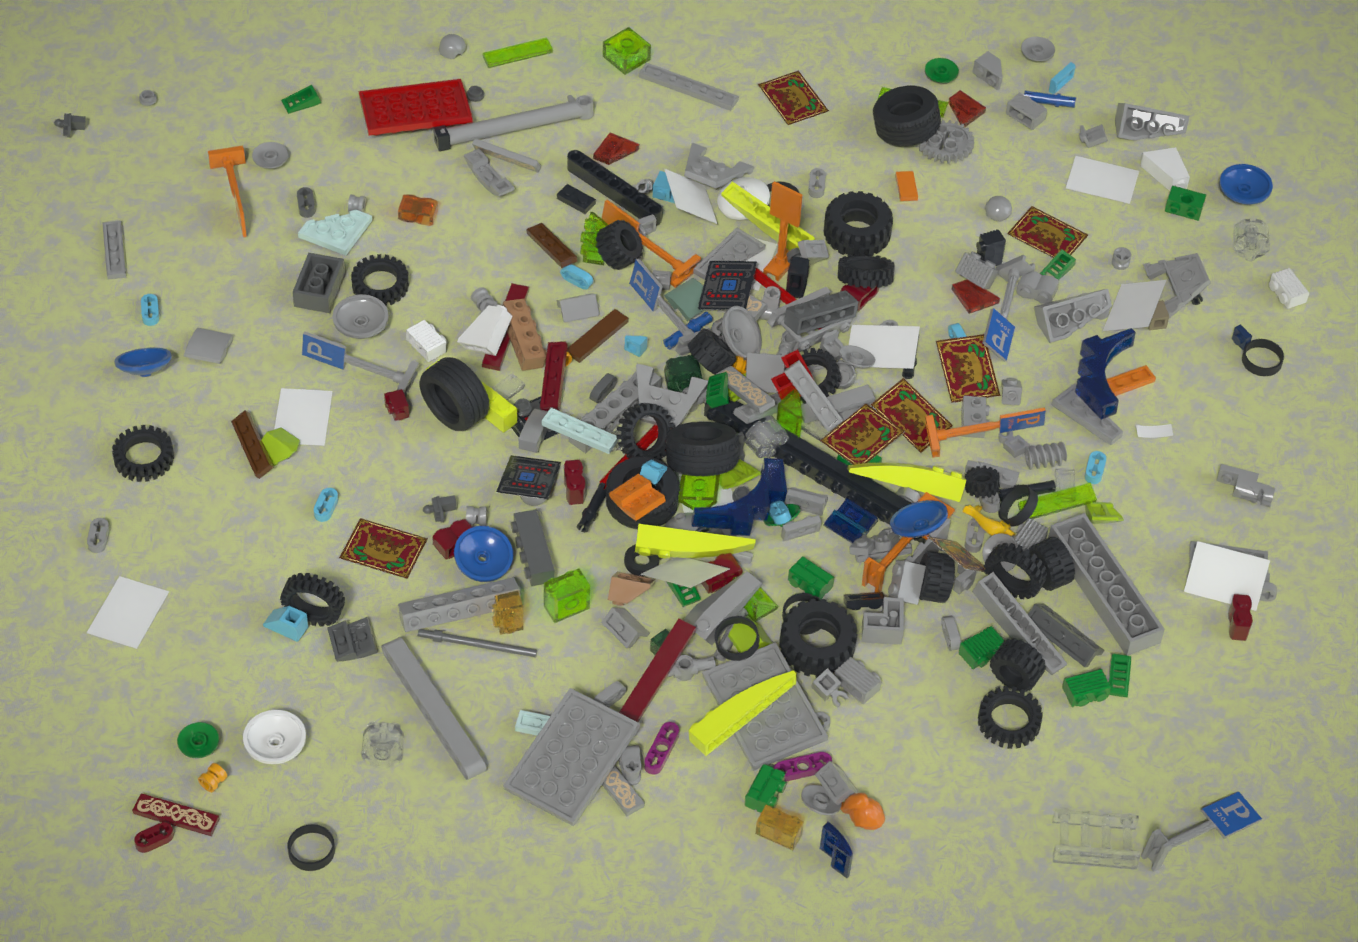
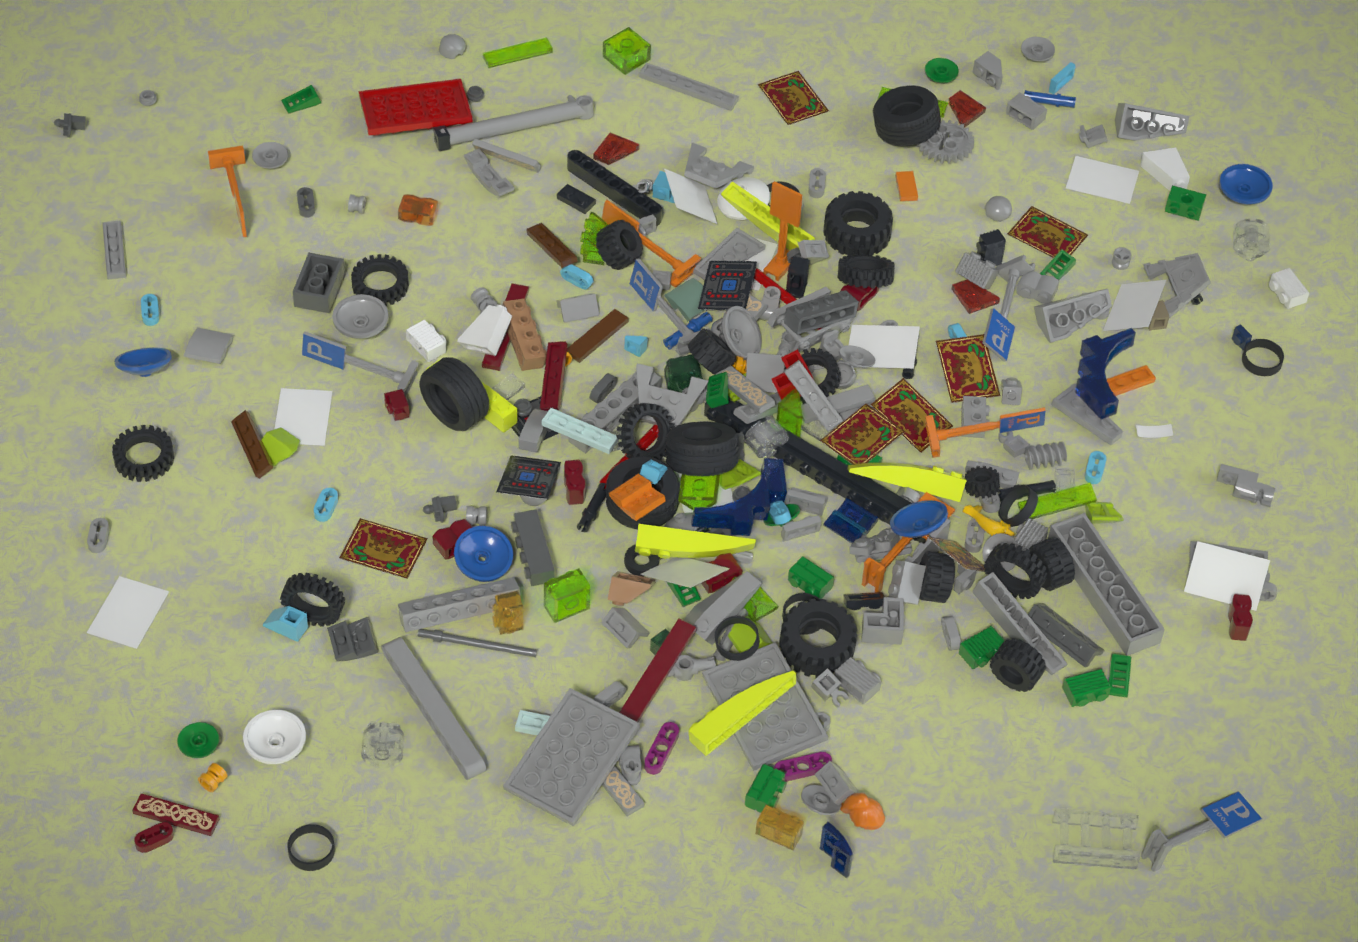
light aqua plate [298,210,372,256] -> none
black tyre [978,686,1043,749] -> none

